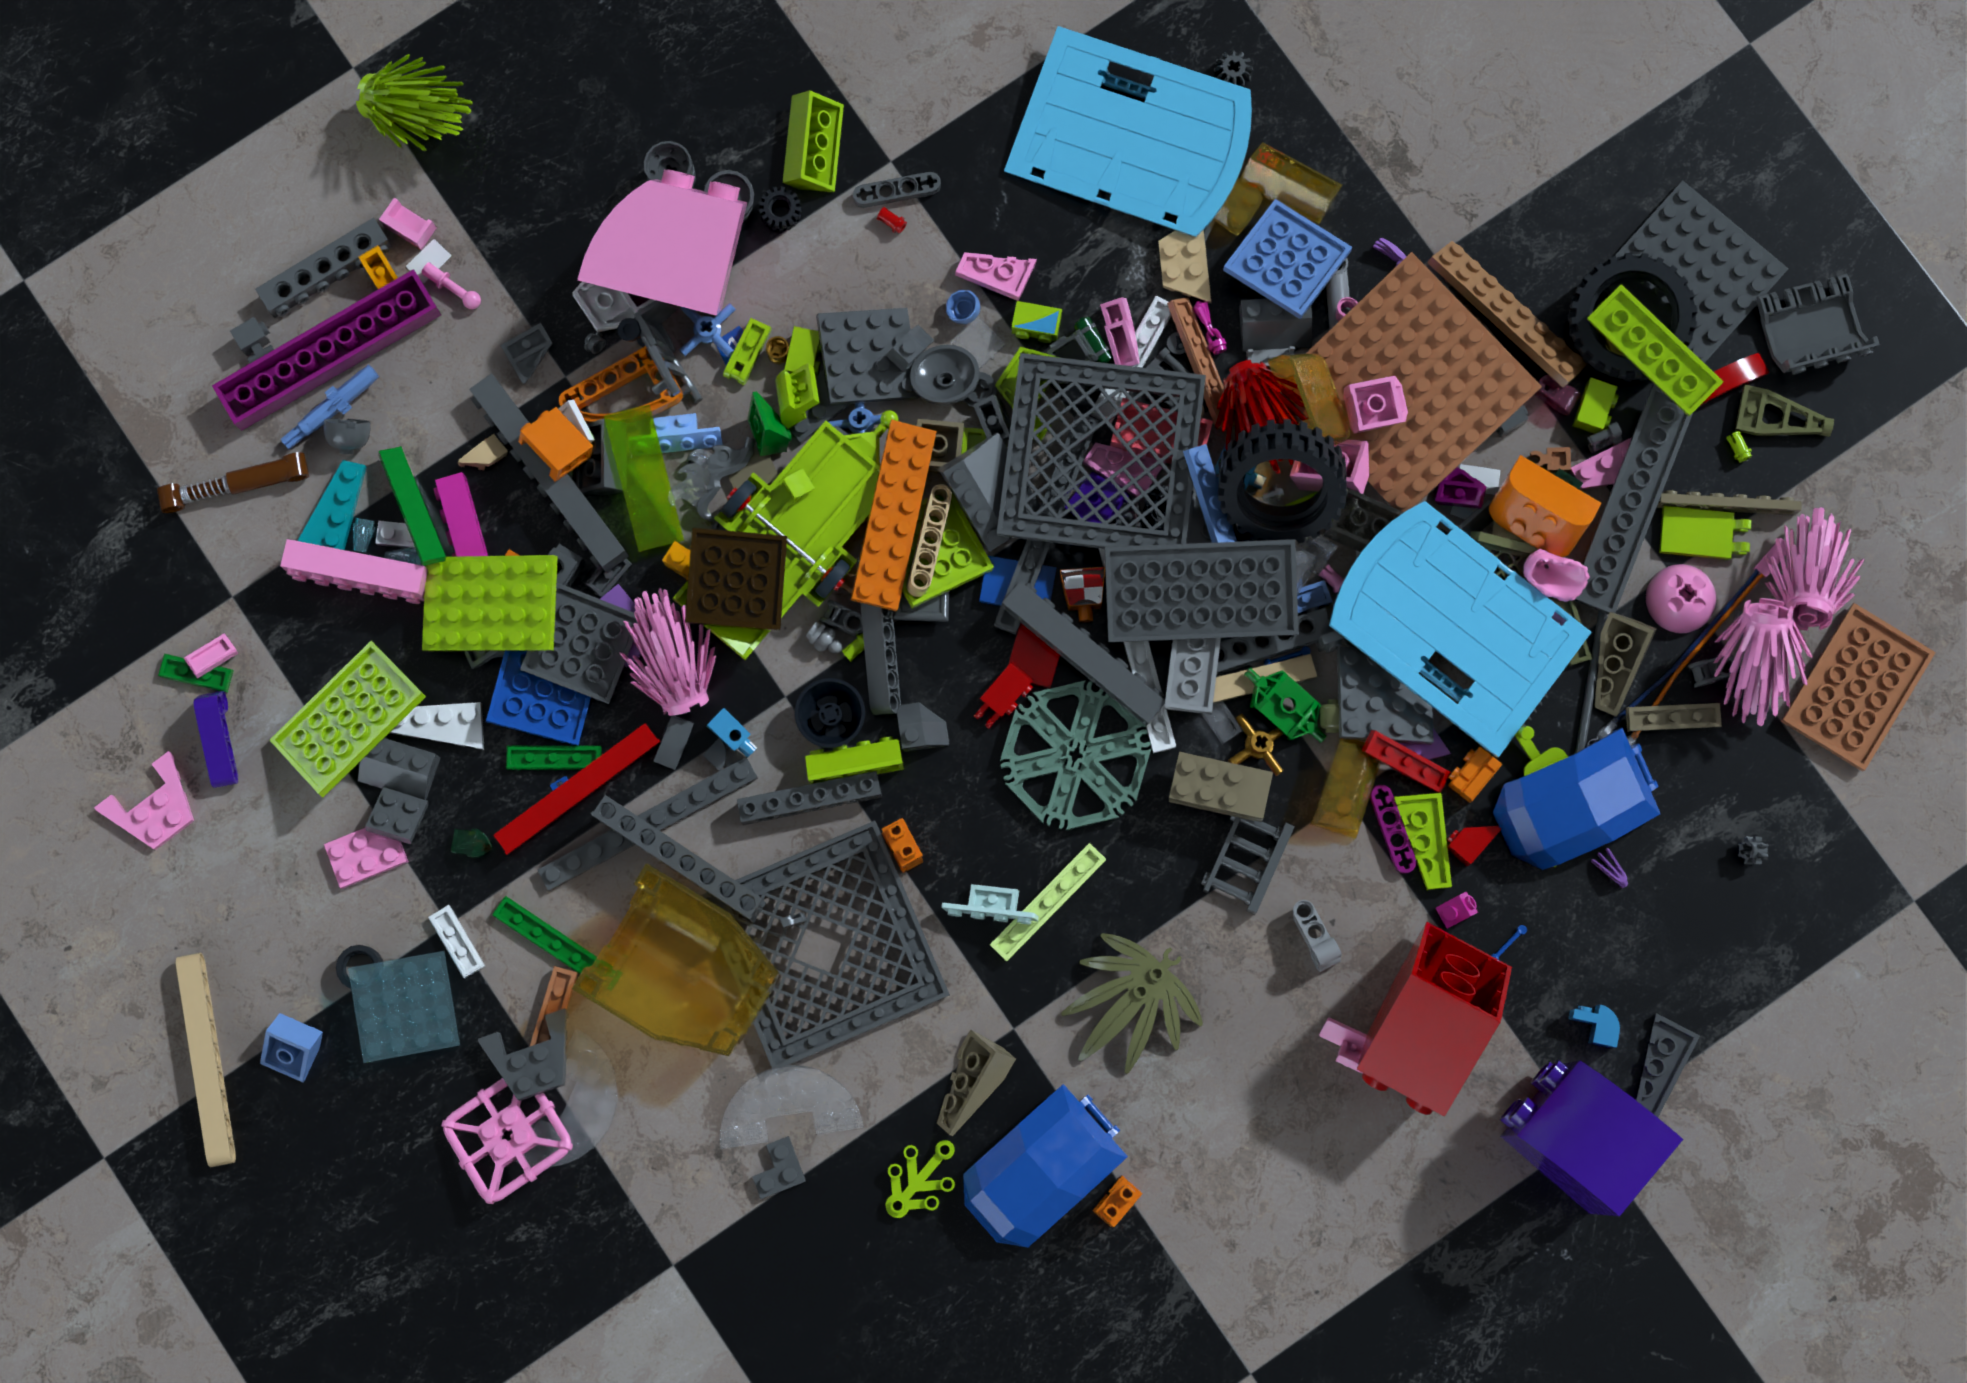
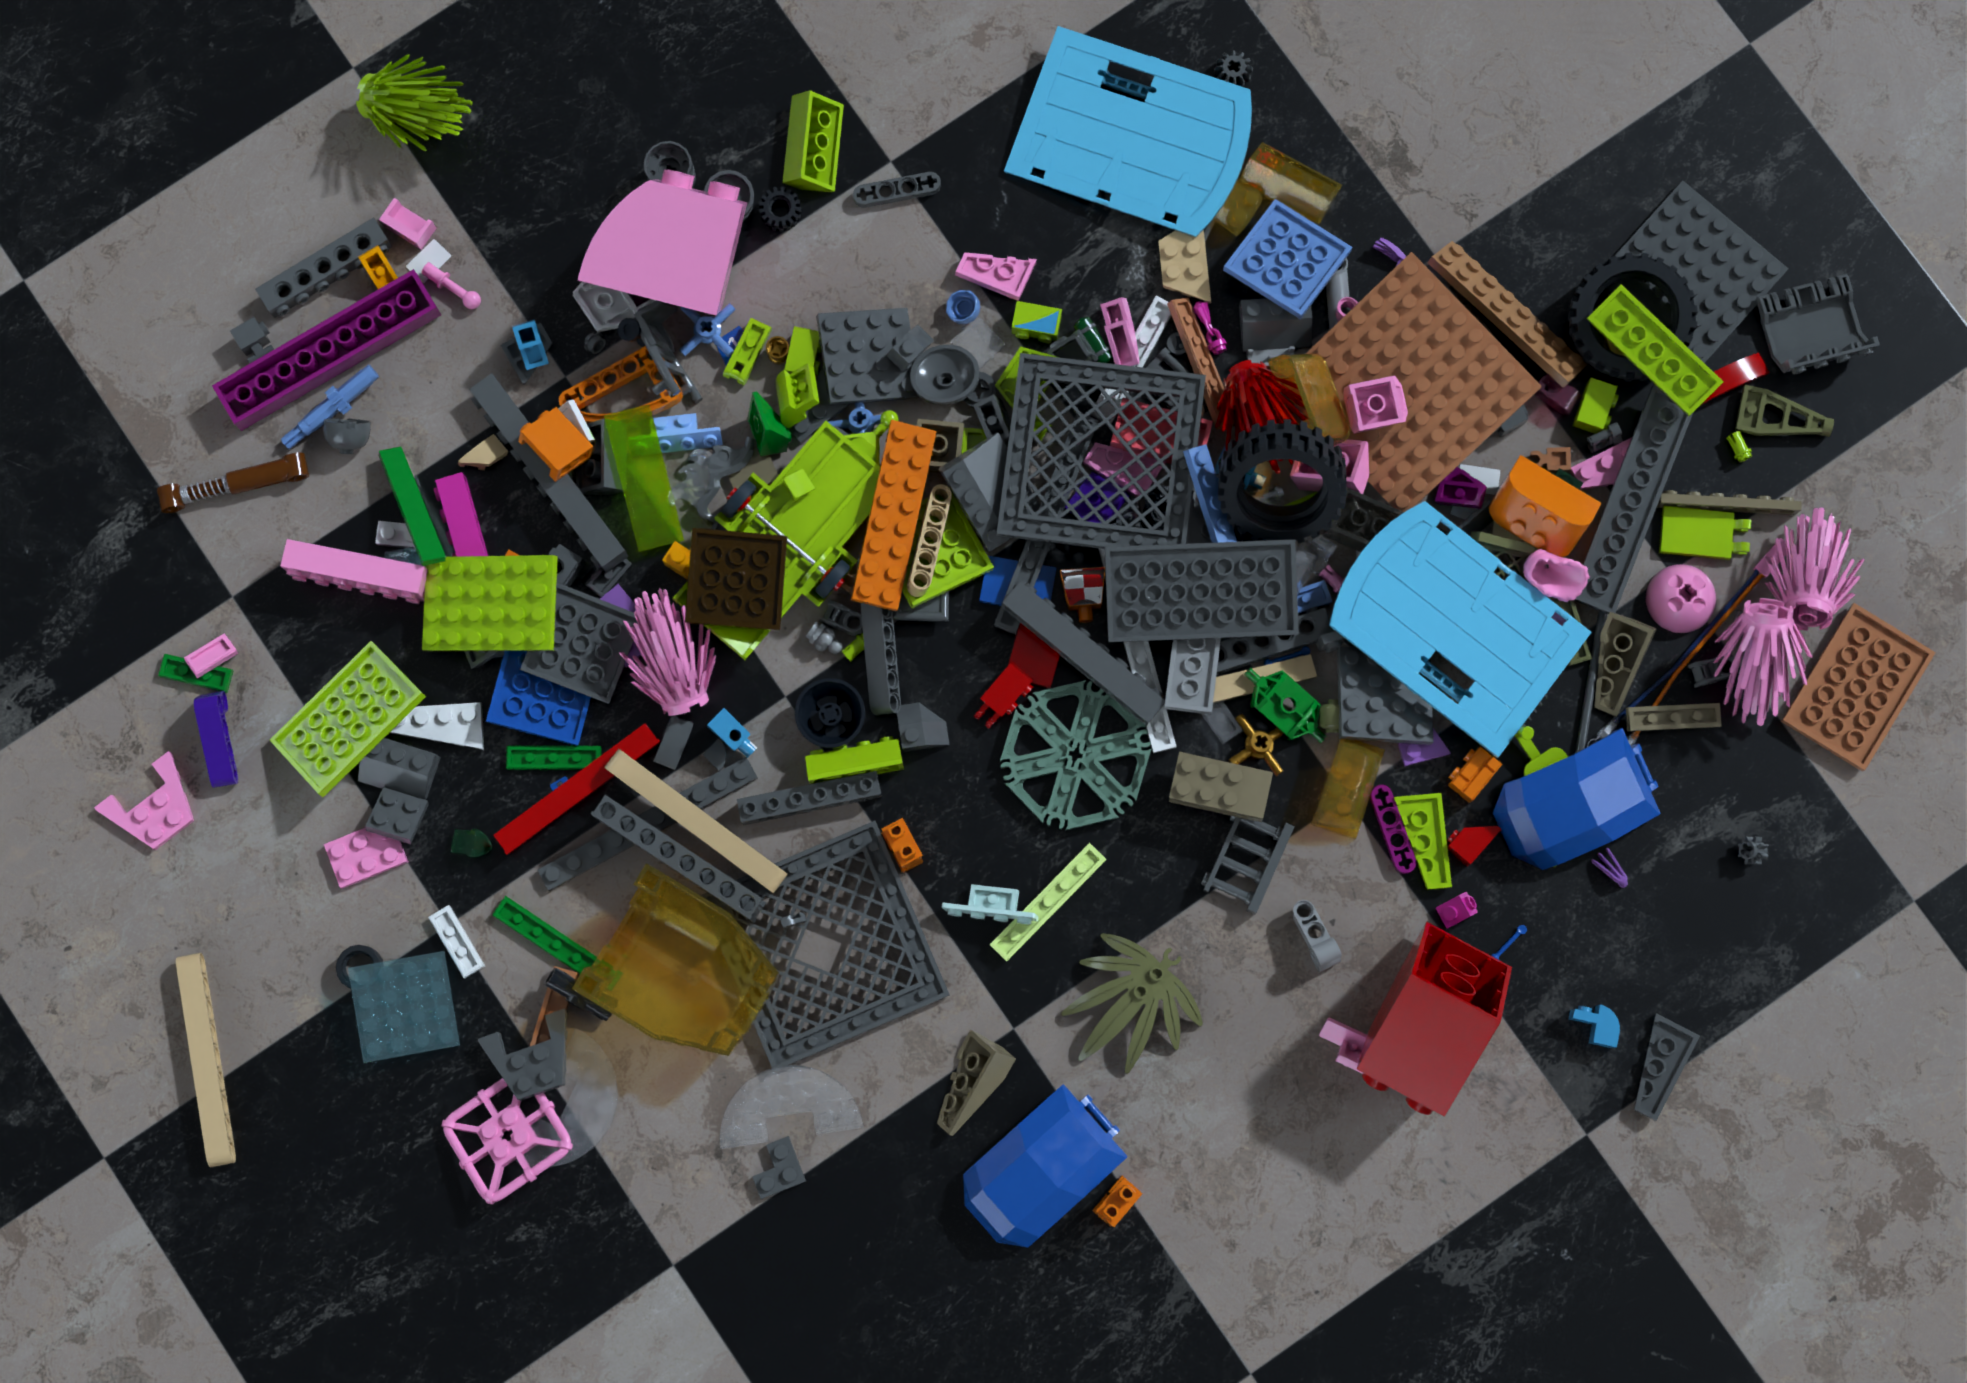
medium blue slope [260,1013,323,1082] -> none
teal wing [298,460,367,550] -> none
clear light blue cone [353,518,376,553] -> none
red pin [876,207,907,234] -> none
lime plant [886,1140,955,1218] -> none
red plate [1361,730,1451,793] -> none
dark purple slope [1500,1060,1684,1216] -> none
none -> dark azure brick [512,319,549,370]
none -> black piece [544,967,617,1021]
none -> tan beam [604,748,788,893]

